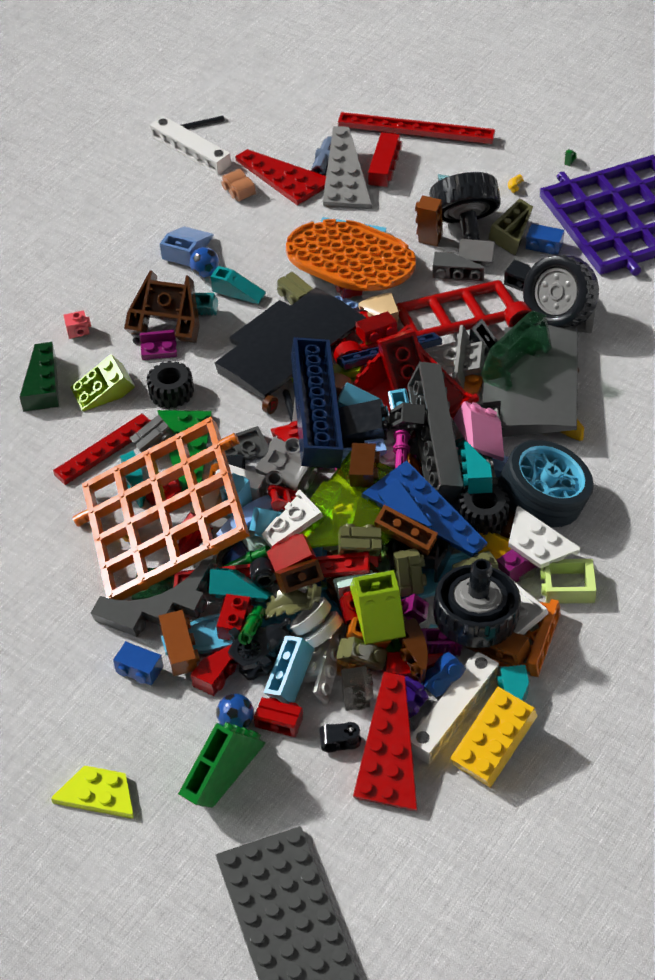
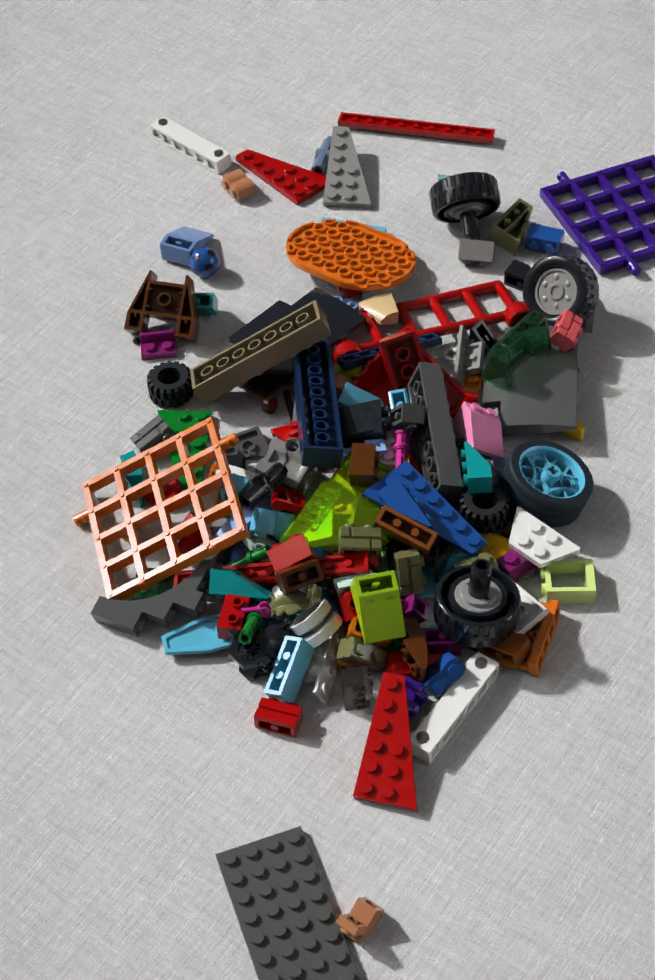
dark green wedge [19,342,59,412] -> none
neon yellow wing [51,765,134,819] -> none
red plate [53,413,151,485] -> none
coral brick [63,310,92,339] -> none
lime slope [70,354,135,412] -> none
blue brick [113,641,164,686] -> none
dark orange brick [158,610,200,676] -> none
green slope [178,722,266,808] -> none
black bar [181,115,225,129] -> none
red slope [191,644,244,697] -> none
teal slope [210,266,266,304] -> none
blue piece [216,694,254,728] -> none
black head [249,557,276,588] -> none
white wing [262,489,323,547] -> none
olive brick [277,272,313,305] -> none
black piece [319,722,362,753] -> none
red brick [355,311,398,346] -> none
red brick [368,132,402,187] -> none
dark orange brick [415,195,443,247] -> none
dark grey slope [433,252,484,281] -> none
yellow brick [450,687,538,788] -> none
teal slope [496,665,529,702] -> none
yellow arm [508,174,524,193] -> none
green tile [564,149,577,166] -> none
none -> dark tan brick [190,300,331,404]
none -> black piece [239,462,288,510]
none -> dark pink hand [241,601,272,618]
none -> nougat brick [336,897,385,943]
none -> coral brick [549,309,583,352]

